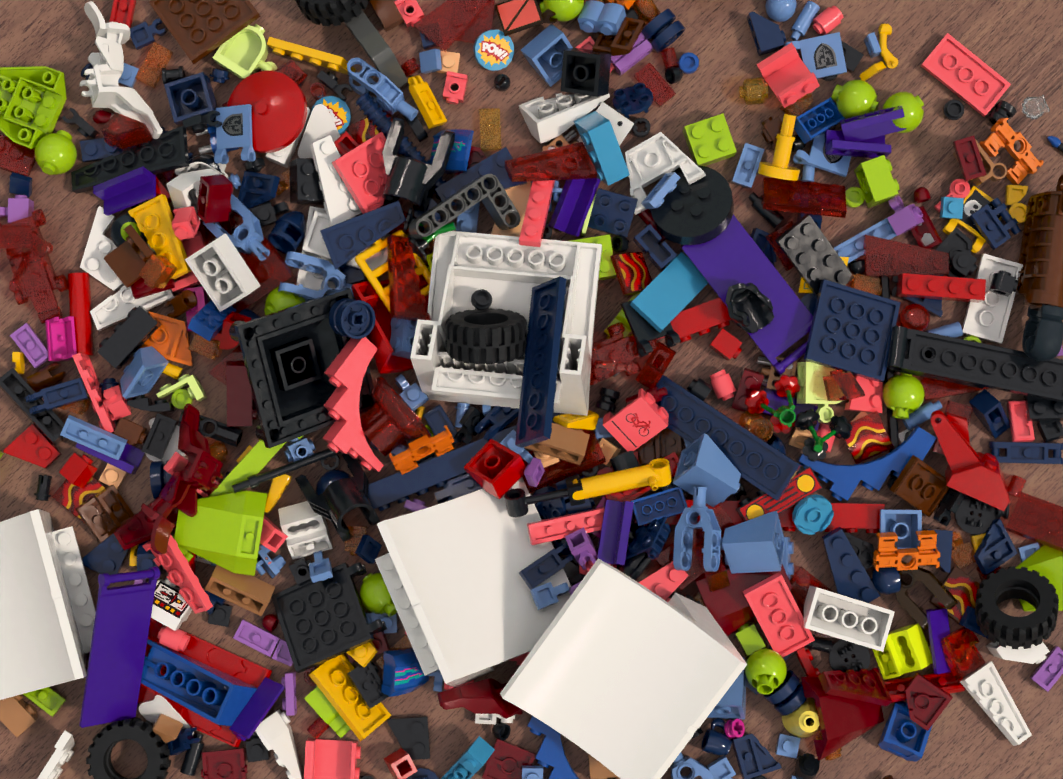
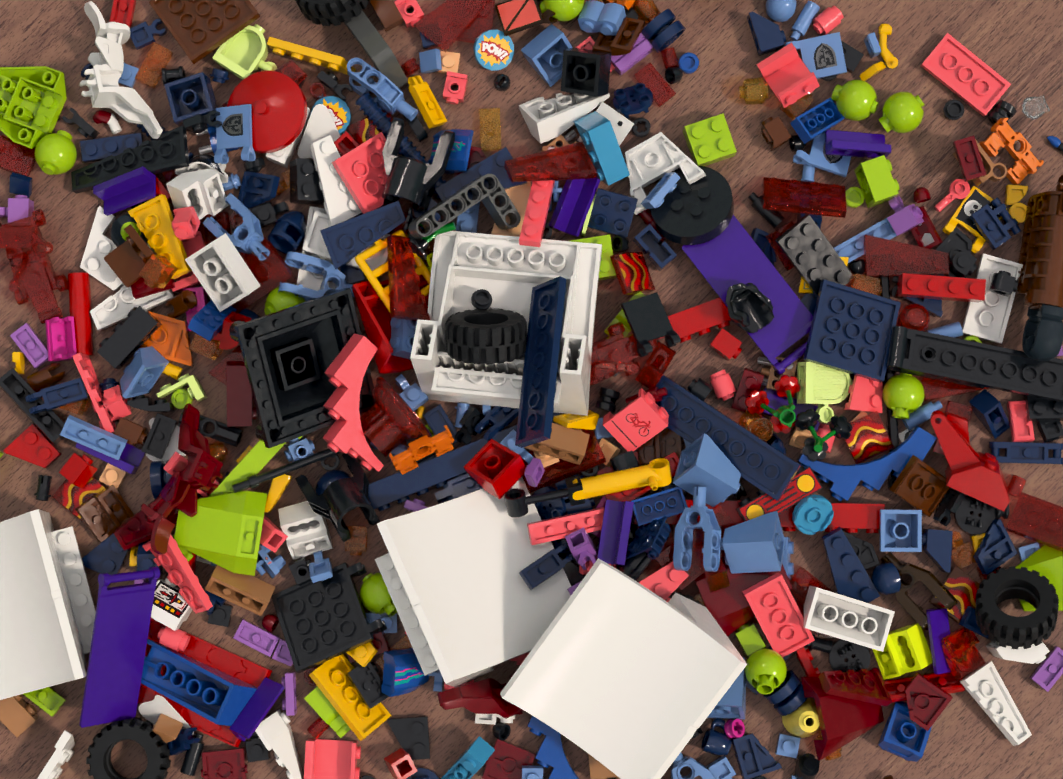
clear red slope [100,113,153,149] -> none
dark red brick [197,175,233,223] -> none
dark blue wheel [329,298,375,339] -> none
dark blue plate [355,535,382,564] -> none
medium blue plate [530,582,570,610] -> none
dark azure tile [630,252,708,333] -> none
medium blue plate [732,143,765,189] -> none
yellow piece [757,114,800,181] -> none
clear red slope [823,369,865,401] -> none
dark purple panel [840,106,907,142] -> none
orange piece [873,530,940,572] -> none
dark azure plate [940,197,964,220] -> none

